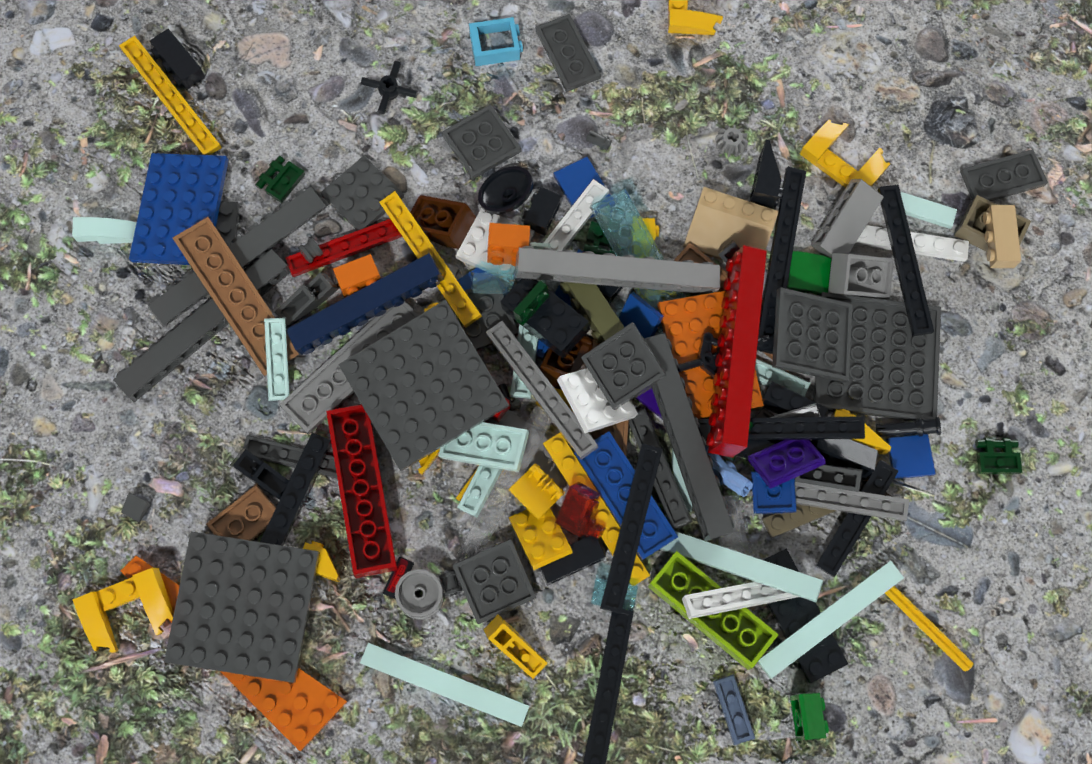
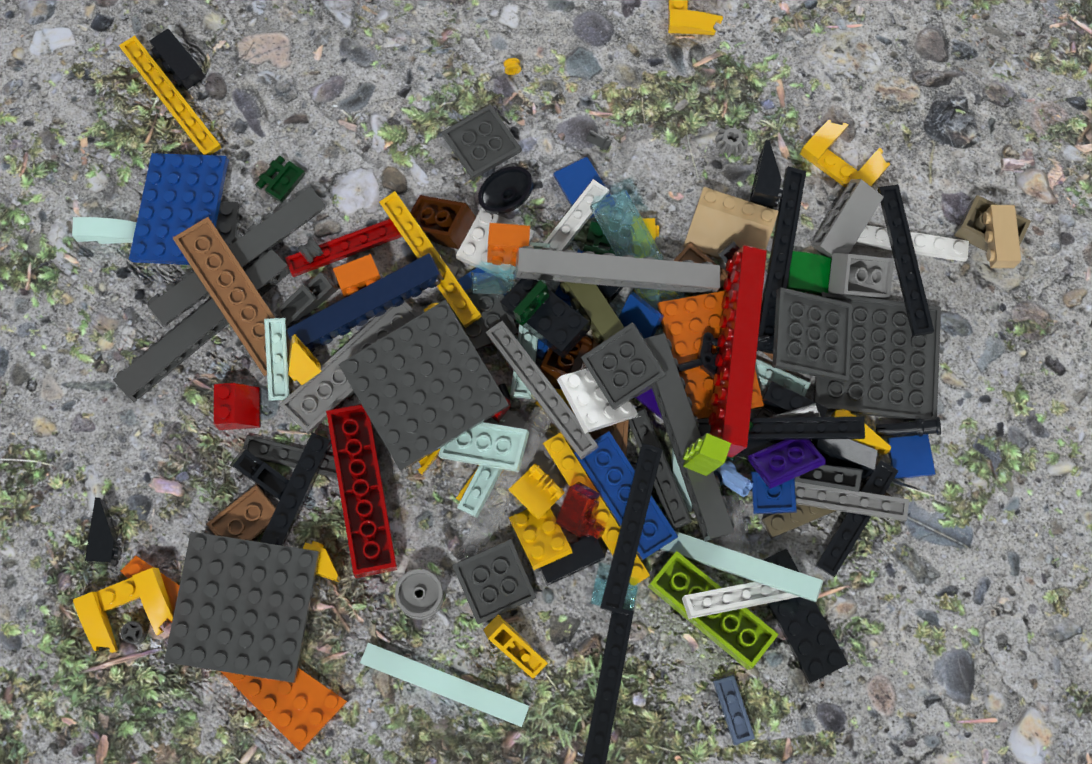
dark grey slope [121,492,151,523] -> none
dark grey plate [320,156,404,231] -> none
black bar [361,61,418,114] -> none
sticker [383,557,414,599] -> none
dark grey bush [439,571,463,597] -> none
medium azure window [469,17,523,66] -> none
black piece [522,187,562,236] -> none
dark grey plate [535,14,601,92] -> none
light aqua tile [758,561,904,679] -> none
green slope [790,693,829,741] -> none
yellow axle [885,586,973,671] -> none
light aqua tile [901,192,957,229] -> none
dark grey plate [960,149,1048,201] -> none
dark green plate [975,438,1022,474] -> none
none -> black slope [85,497,122,566]
none -> dark grey wheel [121,621,147,645]
none -> red slope [214,383,260,430]
none -> yellow slope [288,334,322,385]
none -> yellow bush [503,58,521,75]
none -> lime brick [682,433,731,476]

